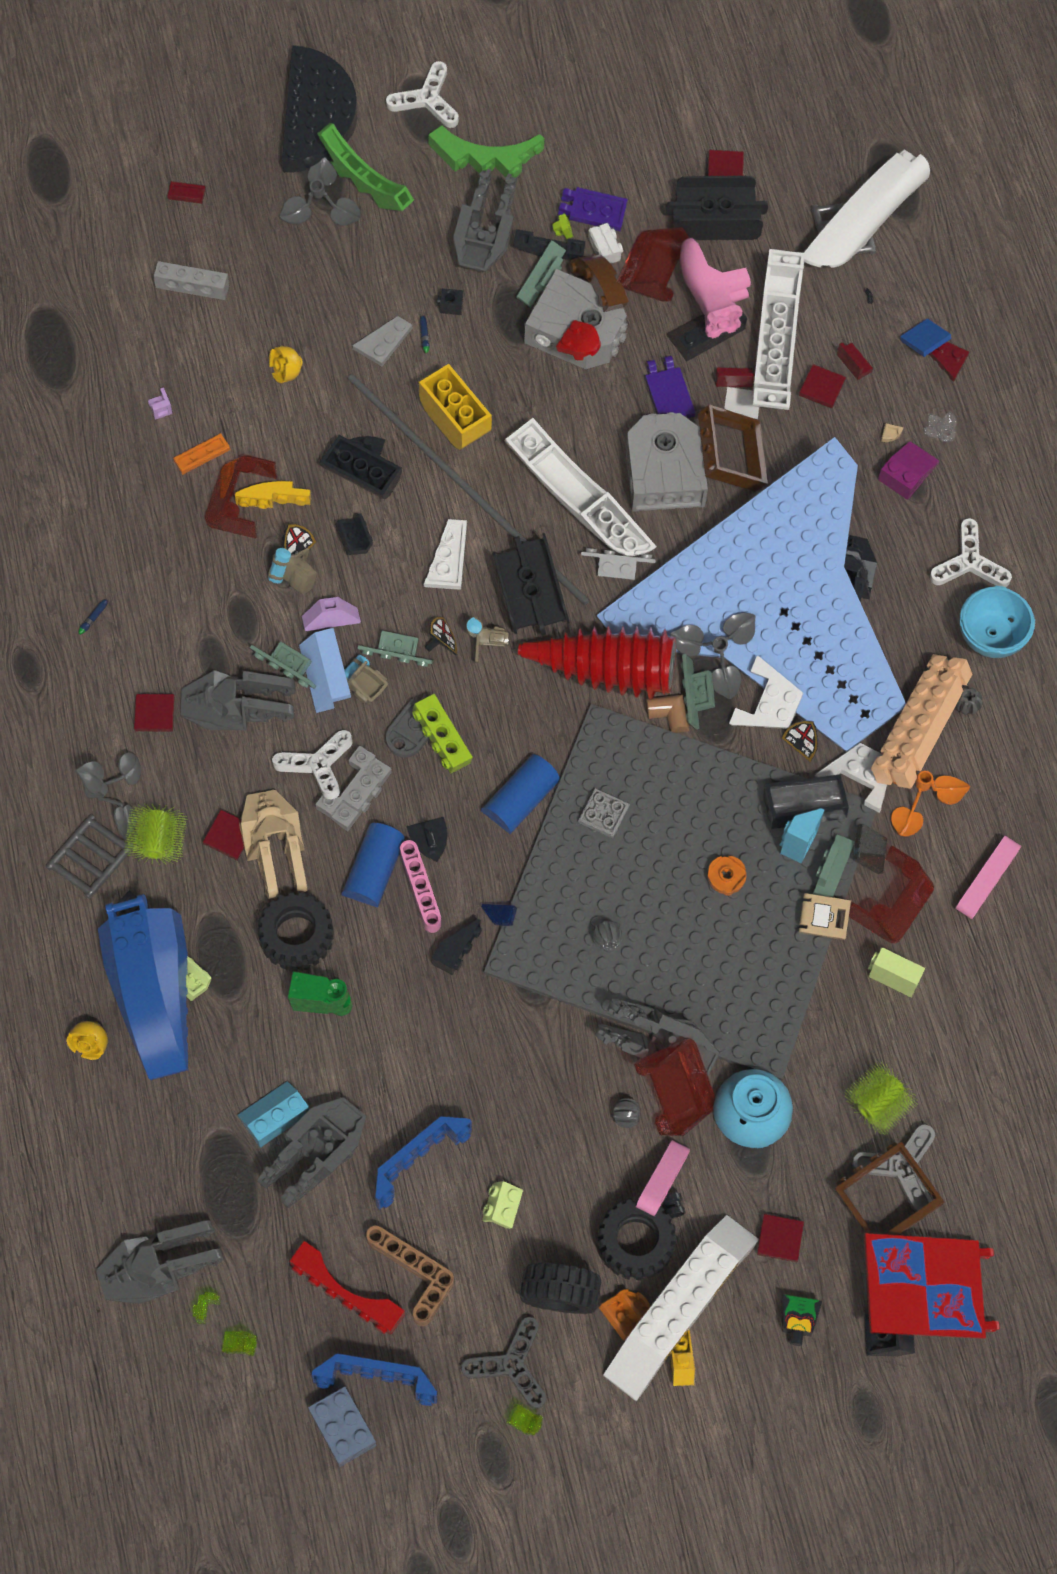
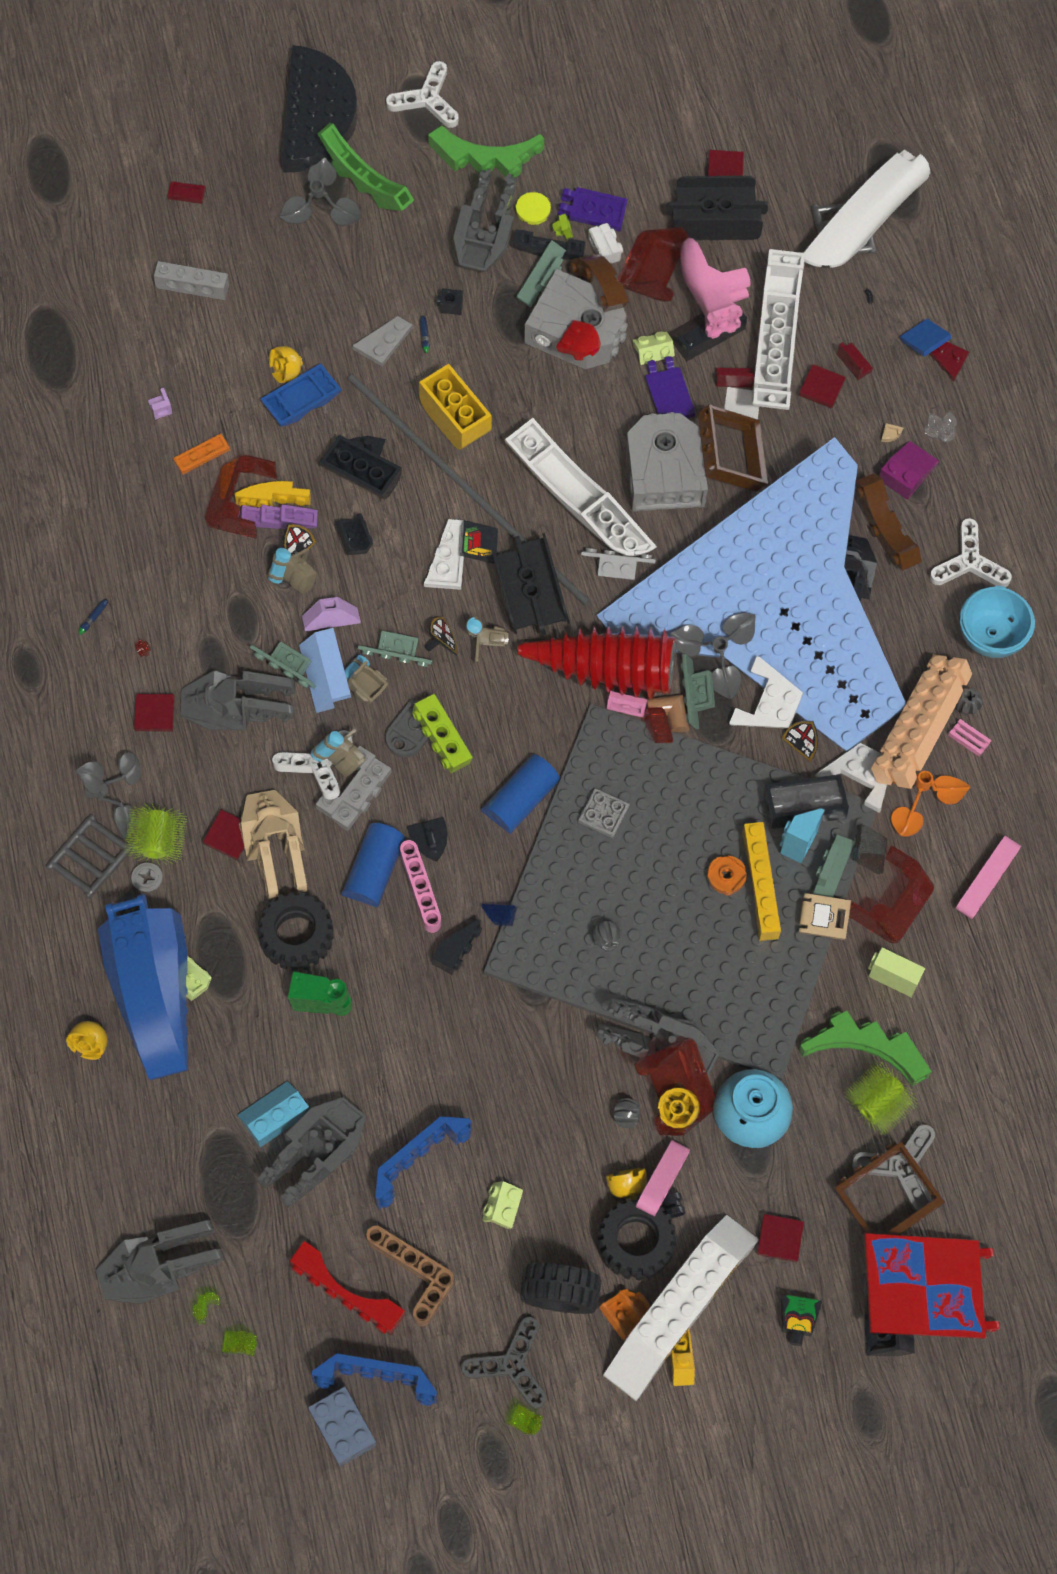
none -> light grey gear [131,863,163,893]
none -> clear red plate [135,639,151,657]
none -> medium lavender slope [240,504,318,529]
none -> blue slope [261,363,341,427]
none -> dark tan piece [311,729,366,777]
none -> tile [460,520,498,564]
none -> neon yellow tile [516,192,551,225]
none -> yellow cylinder [606,1168,647,1201]
none -> bright pink tile [607,691,647,717]
none -> yellowish green bracket [633,331,675,365]
none -> clear red slope [644,707,673,743]
none -> yellow cylinder [658,1088,700,1128]
none -> yellow arch [742,822,781,941]
none -> bright green arch [798,1011,932,1086]
none -> reddish brown brick [855,473,922,571]
none -> bright pink tile [948,719,991,757]

